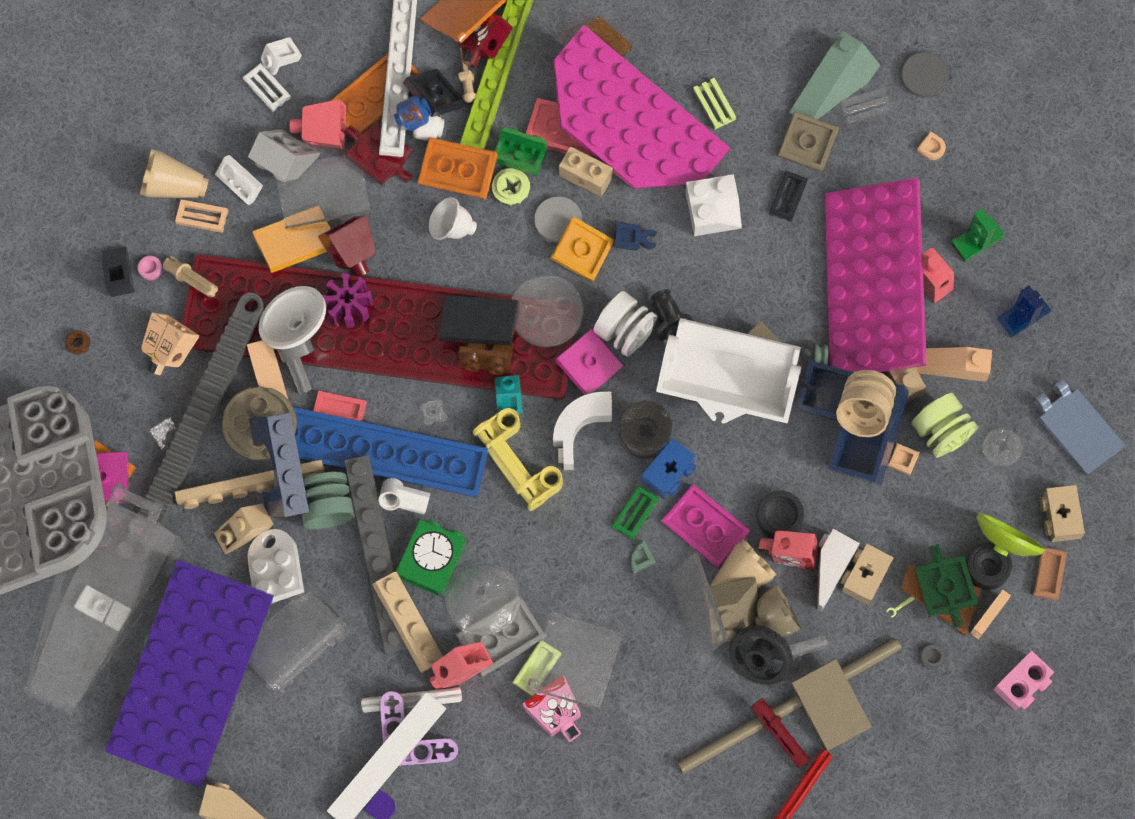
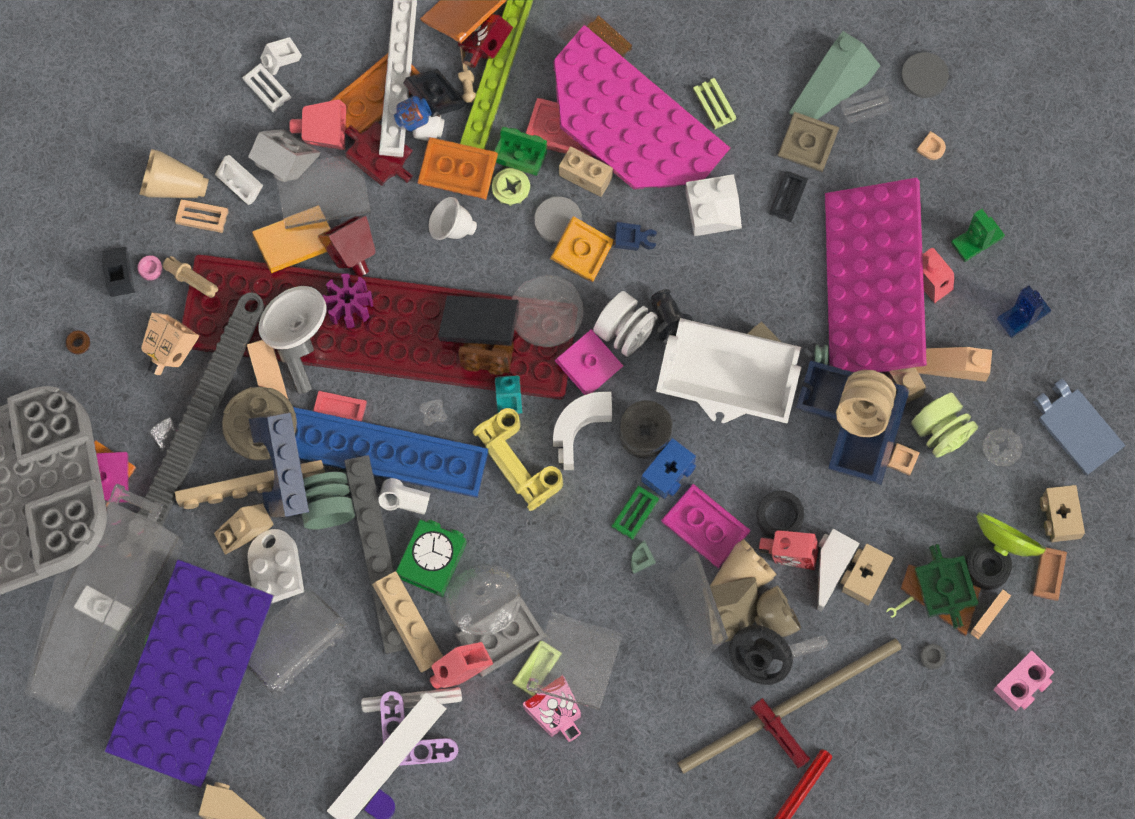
dark tan tile [791,659,872,751] -> none

